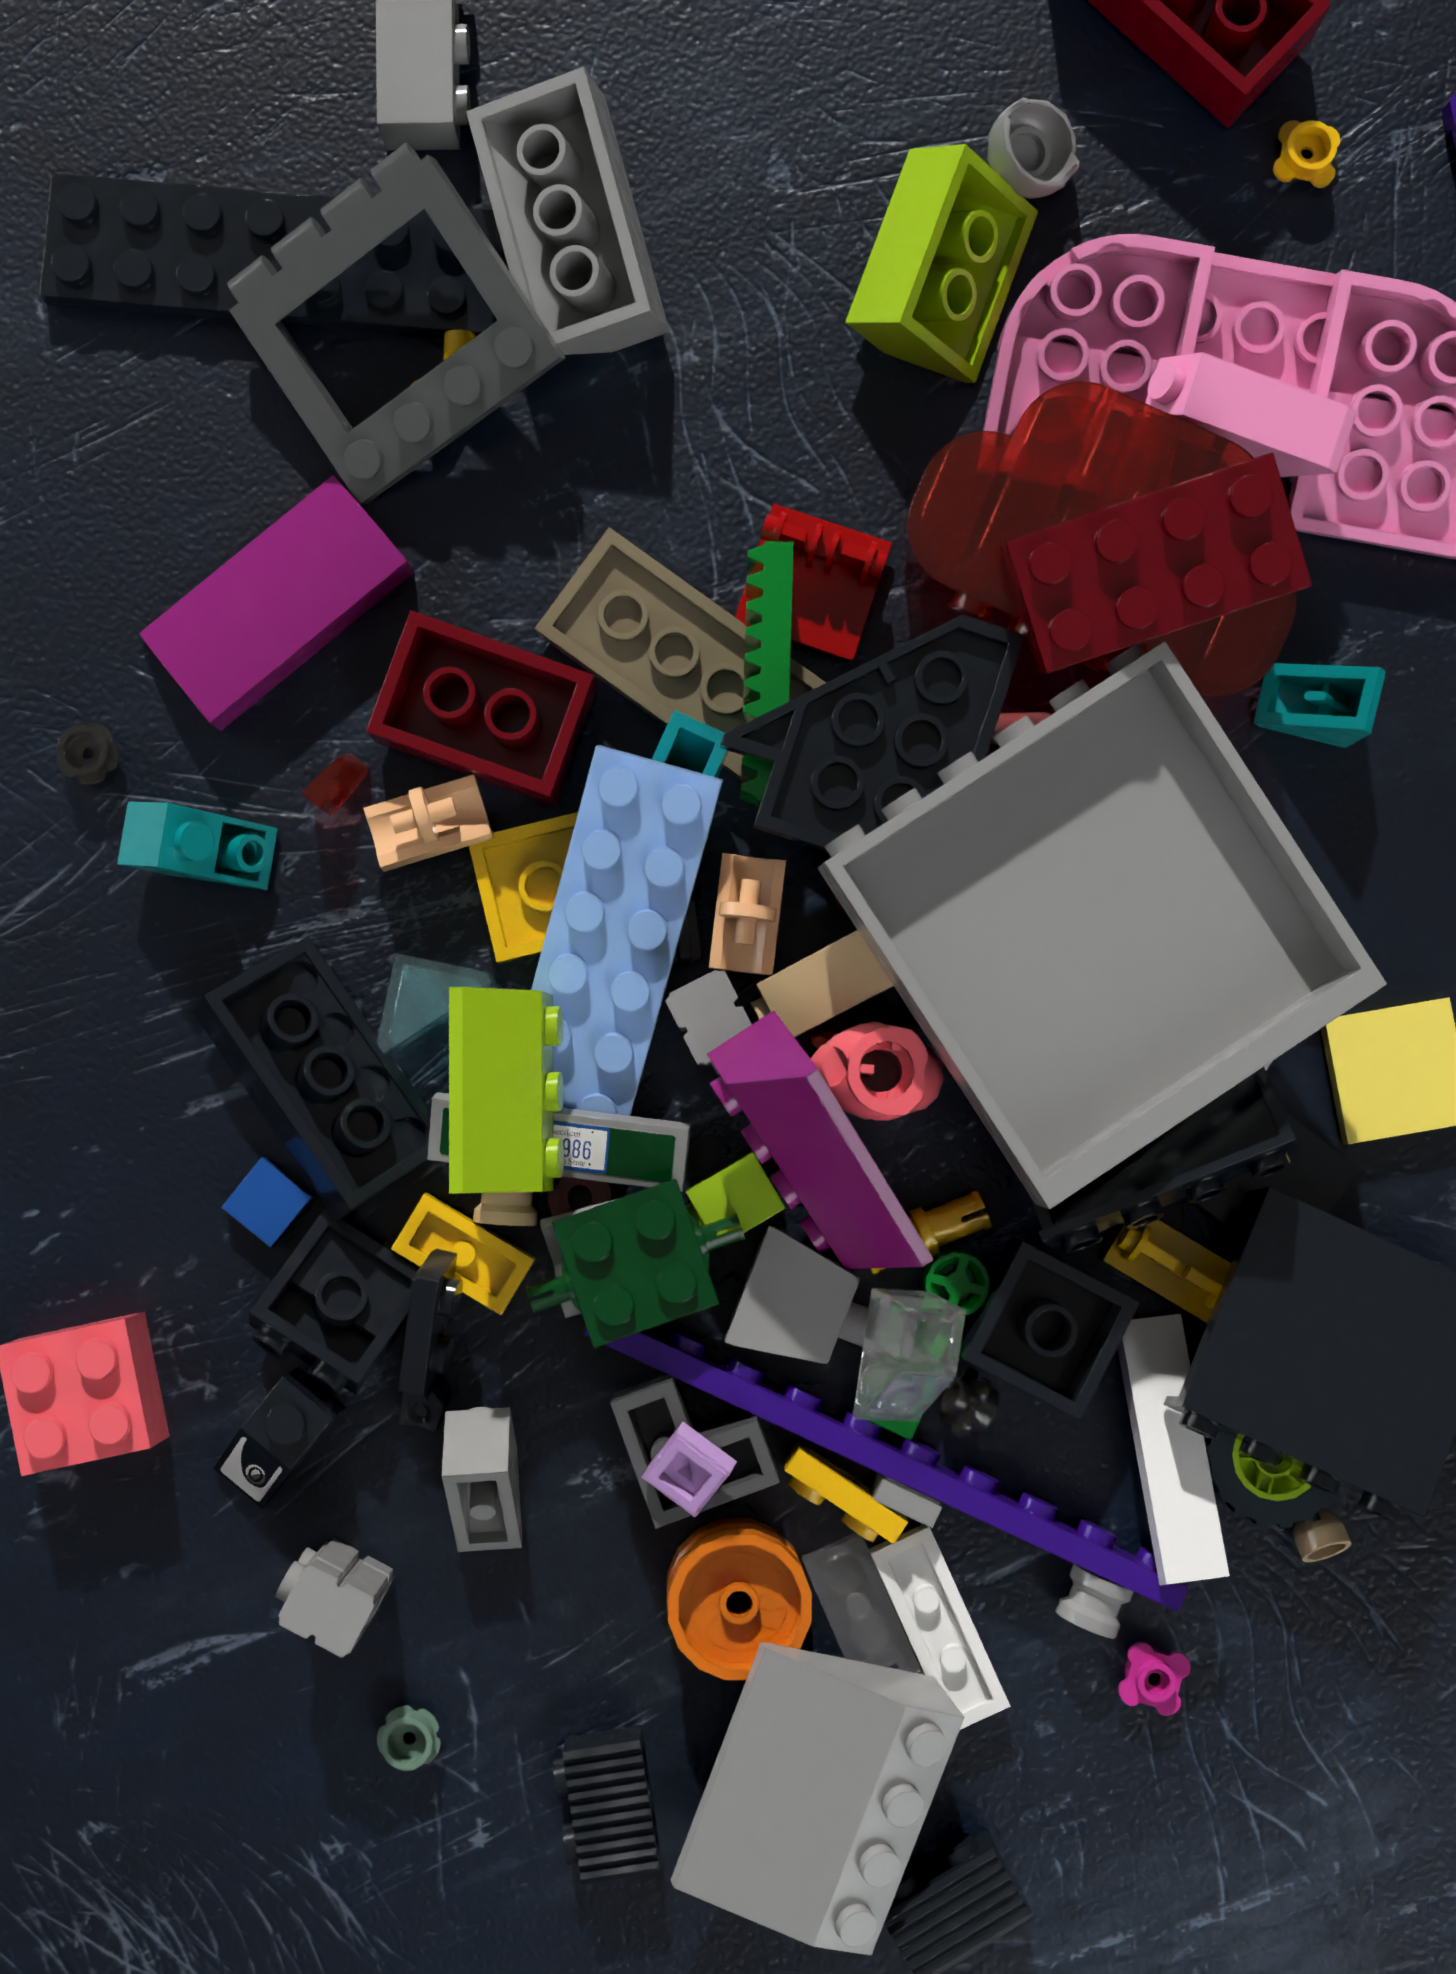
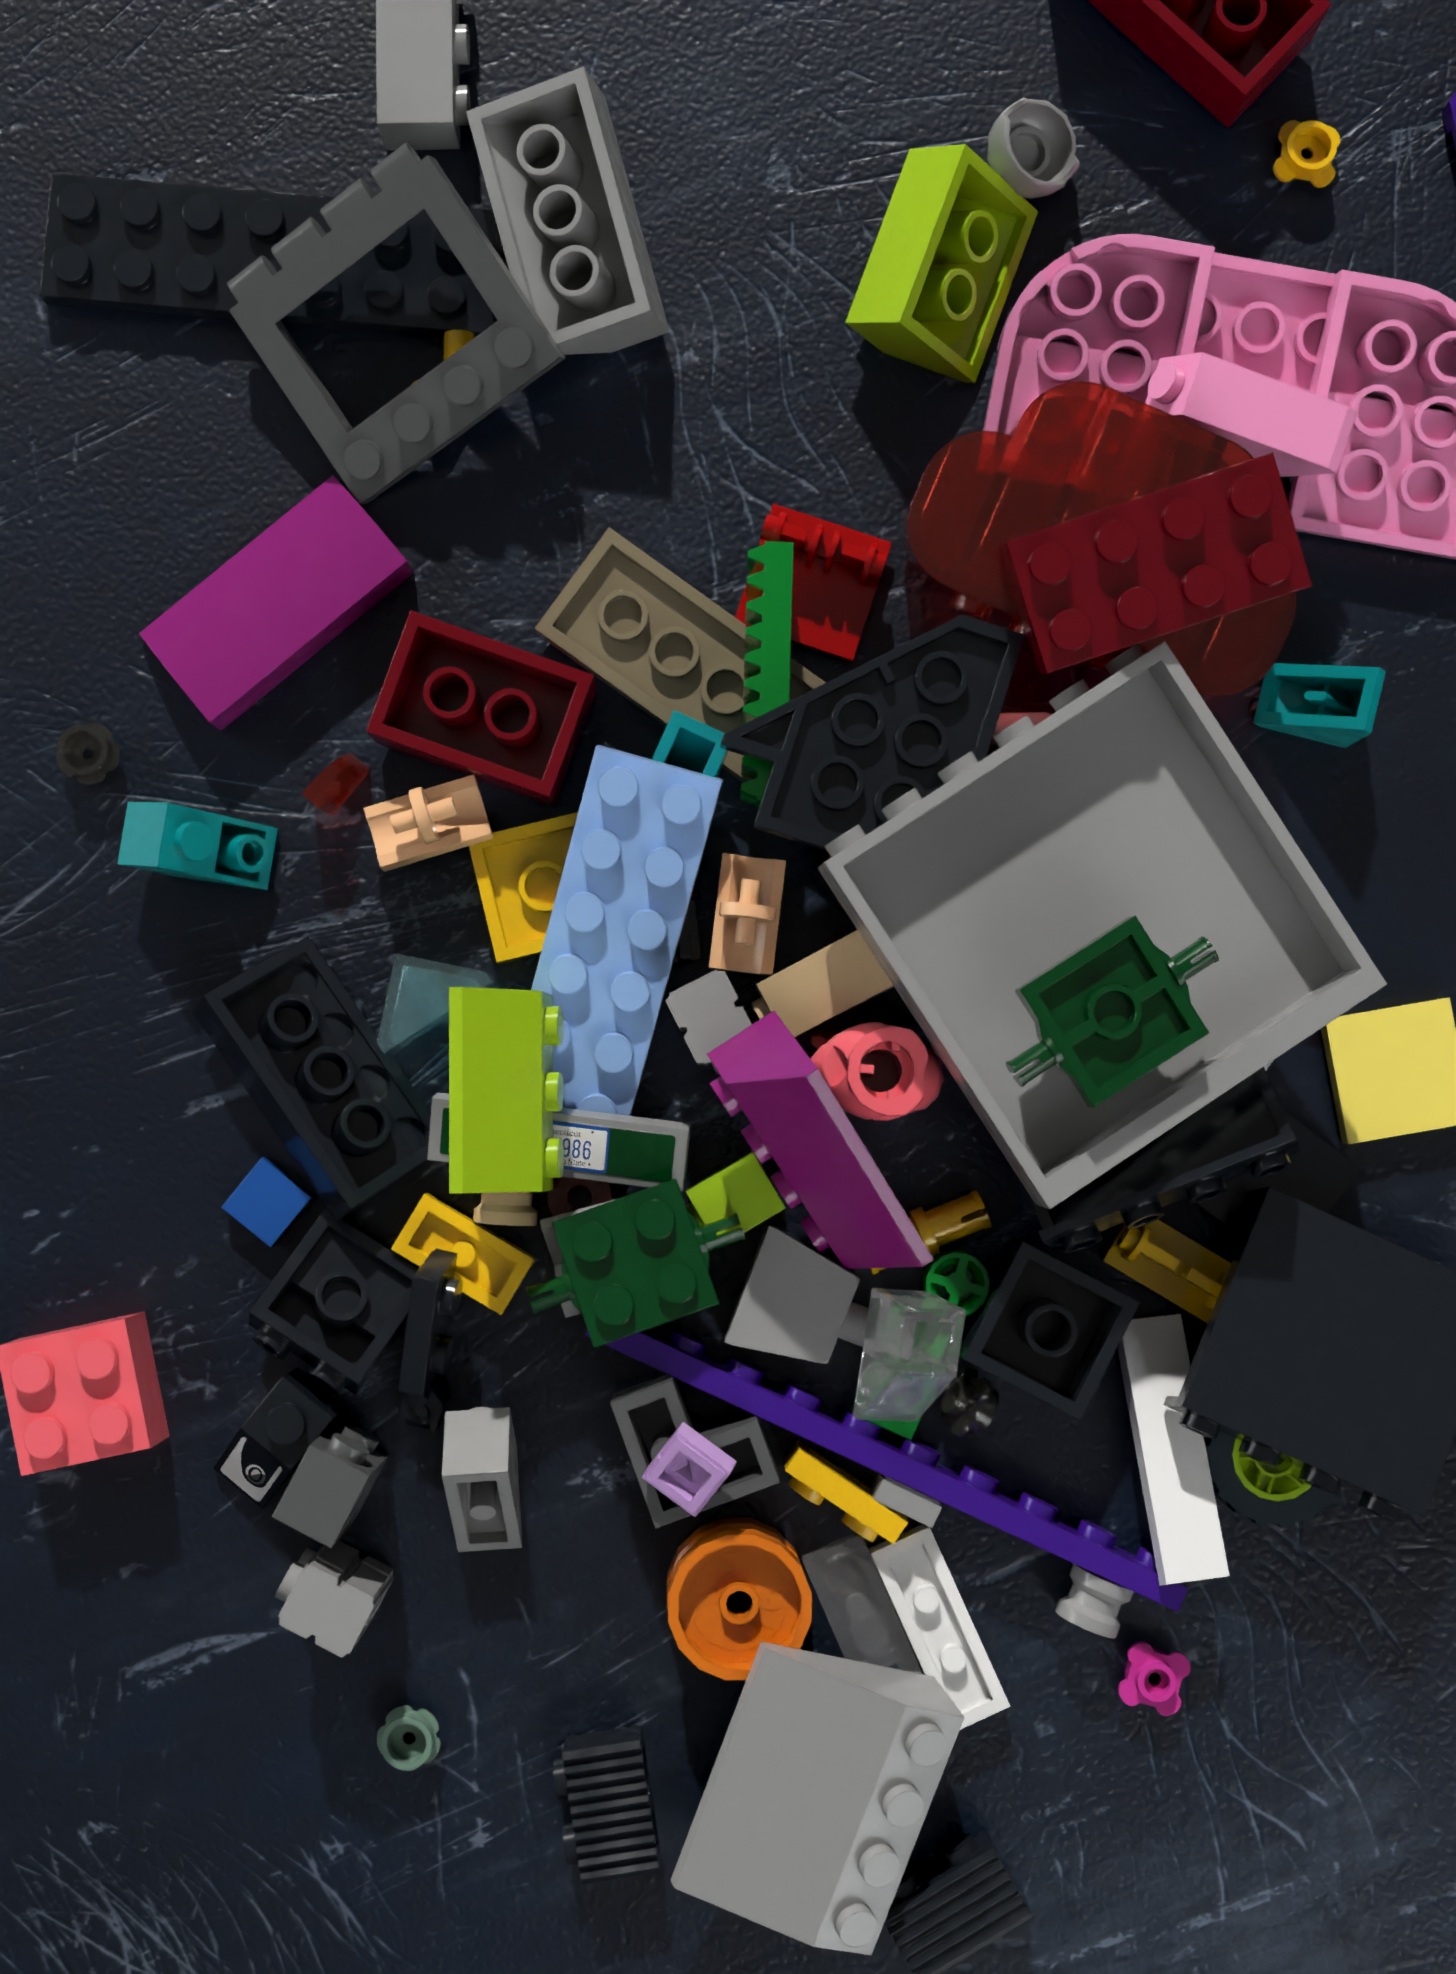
tan hinge [1293,1508,1351,1562] -> none
none -> dark grey brick [272,1424,389,1548]
none -> dark green plate [1006,915,1219,1108]

